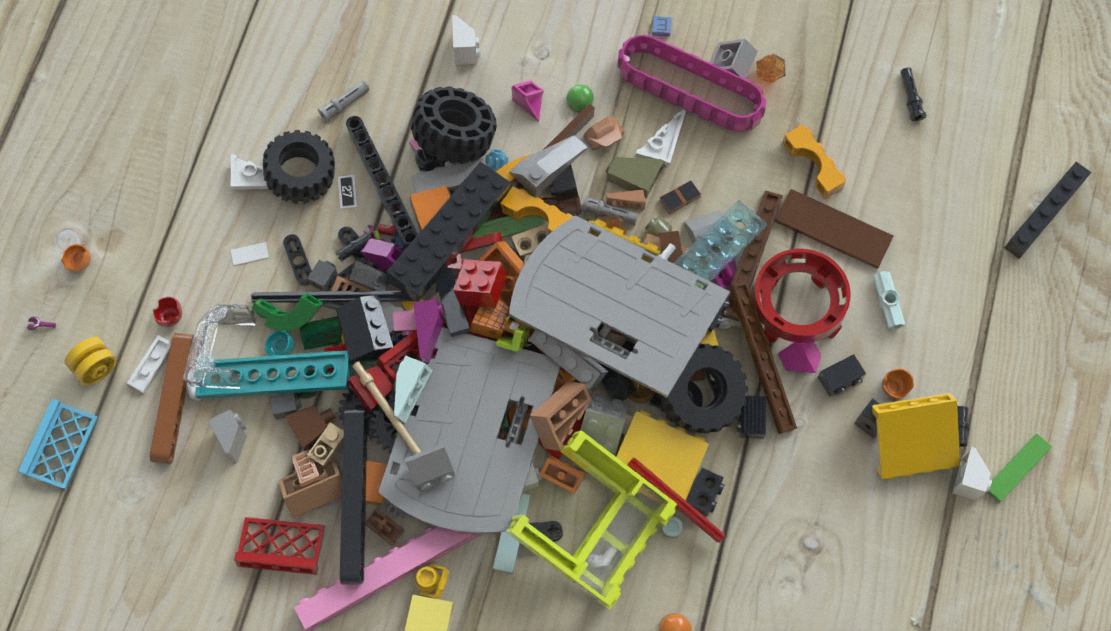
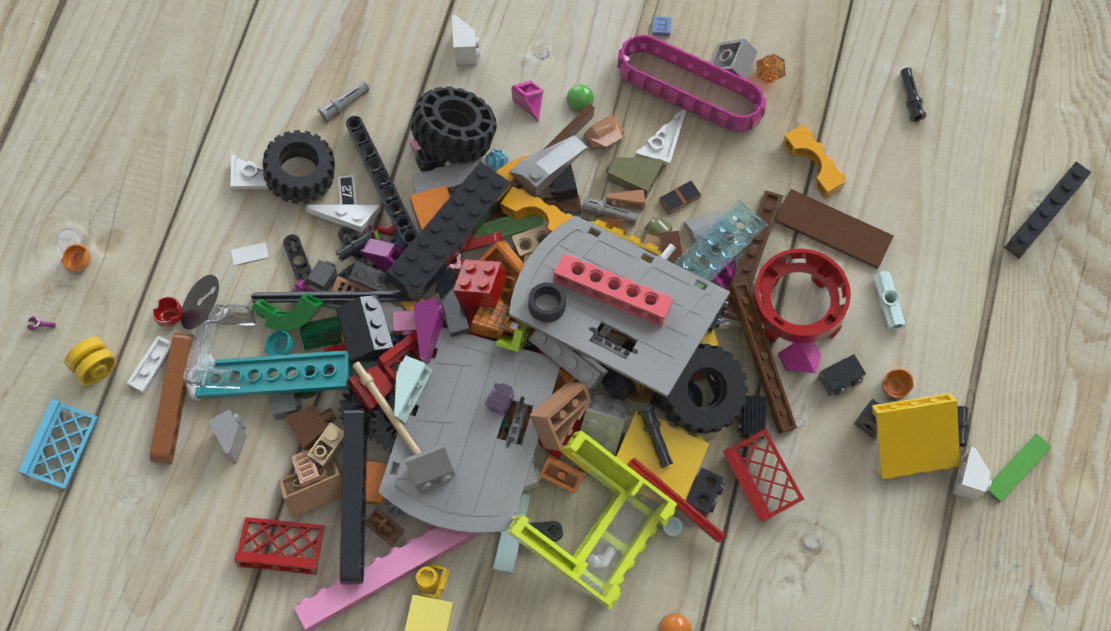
none -> black piece [181,275,219,330]
none -> magenta hand [292,280,319,292]
none -> white wing [306,205,381,232]
none -> clear purple brick [485,382,515,417]
none -> black tyre [528,282,566,322]
none -> coral brick [553,254,673,327]
none -> black pin [637,406,673,468]
none -> red fence [723,429,805,523]

